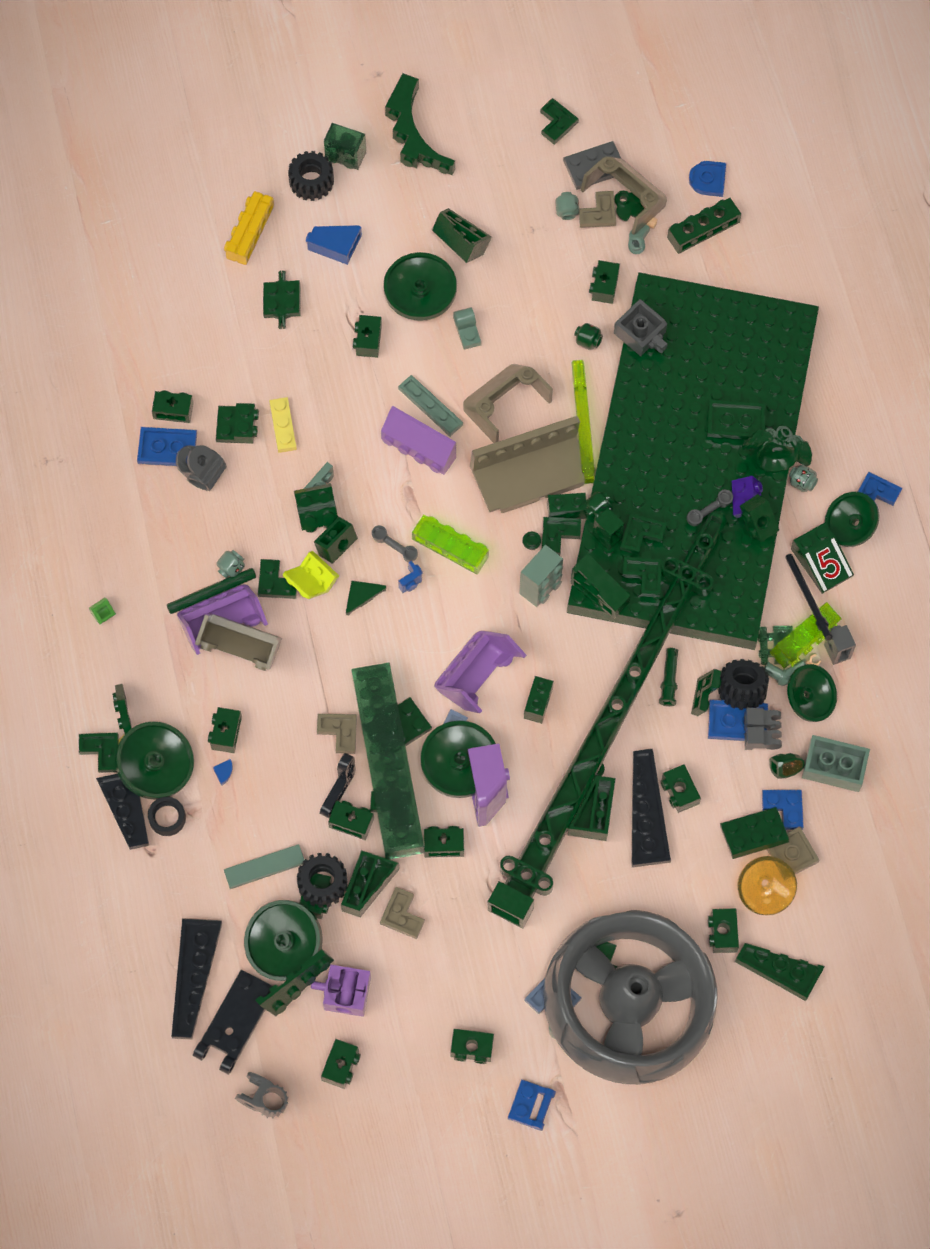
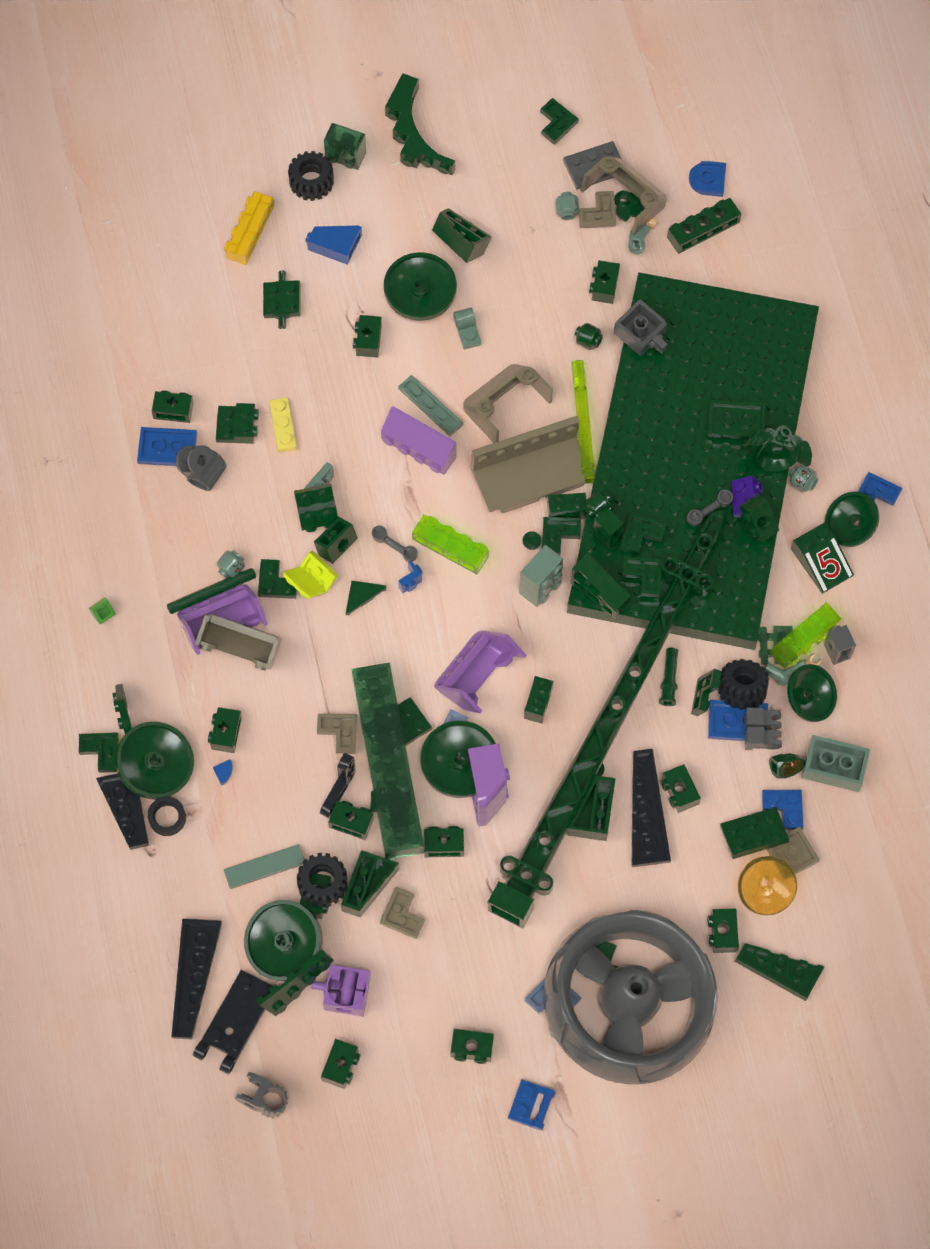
black bar [785,554,833,640] -> none

